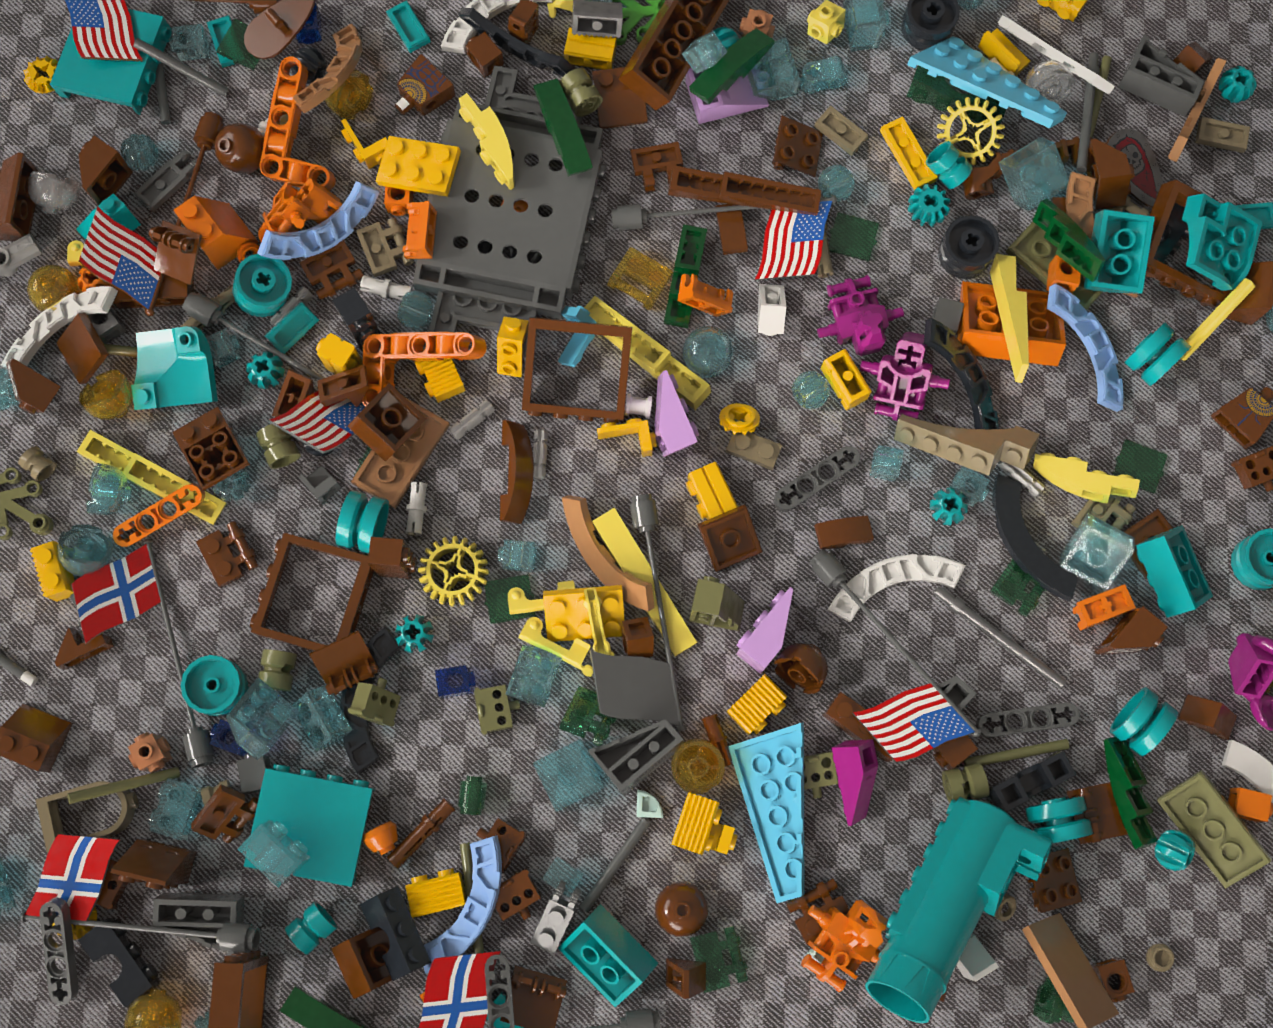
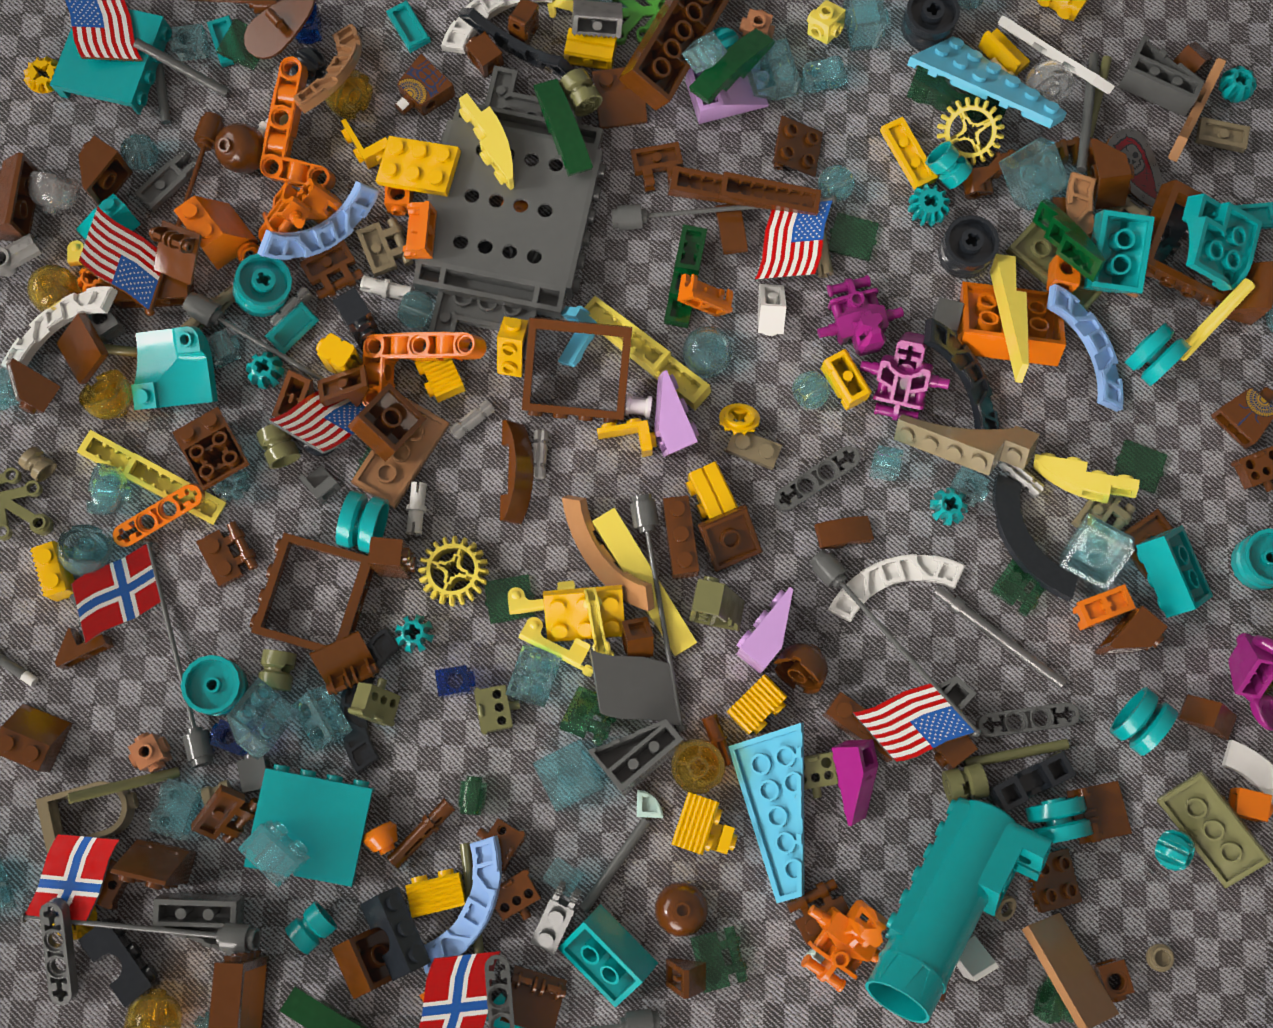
clear light blue brick [498,540,537,572] -> none
clear yellow plate [607,247,673,310] -> none
dark tan plate [814,105,868,156] -> none
dark green slope [1103,737,1158,850] -> none
none -> reddish brown brick [662,495,699,580]

